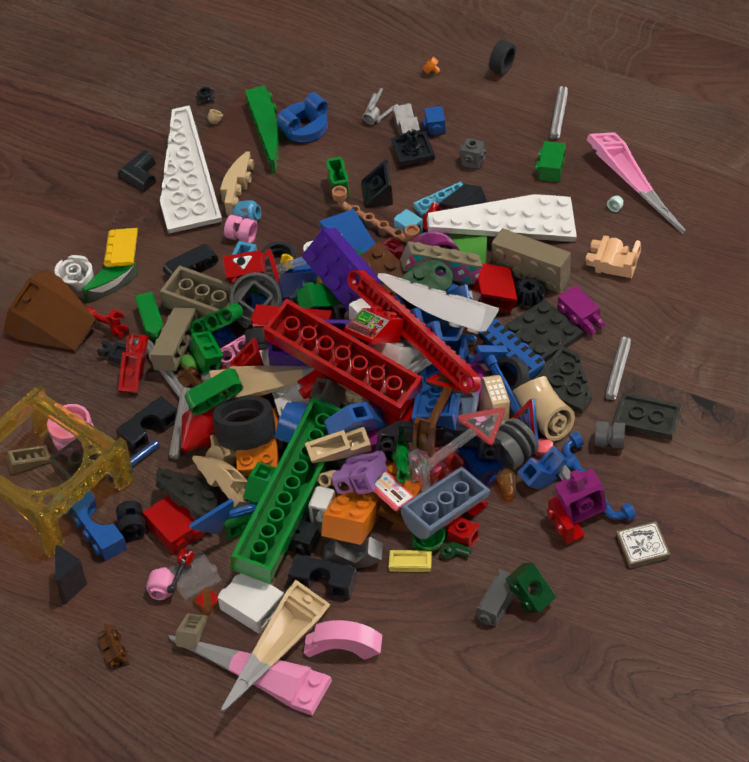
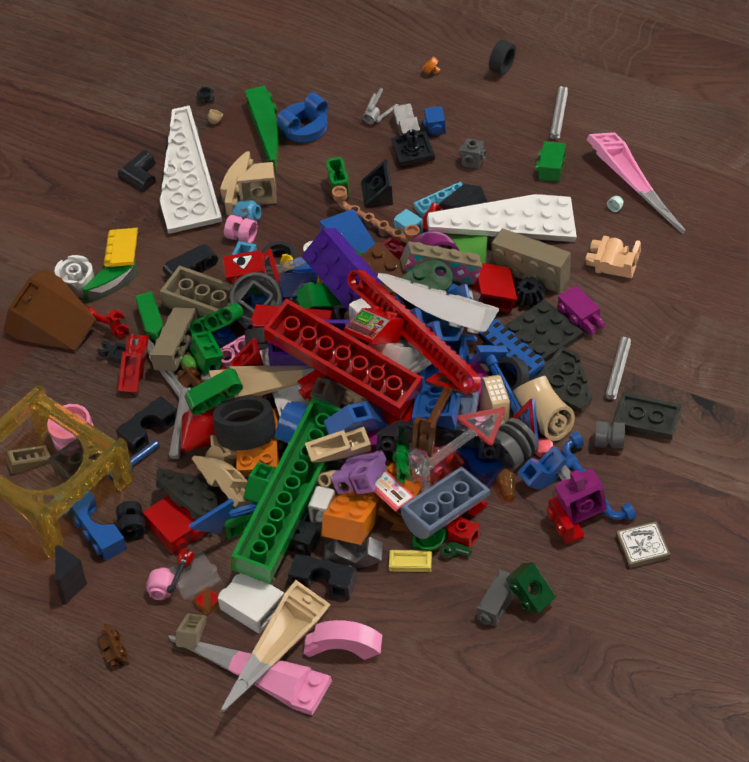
none -> tan slope [237,162,277,205]

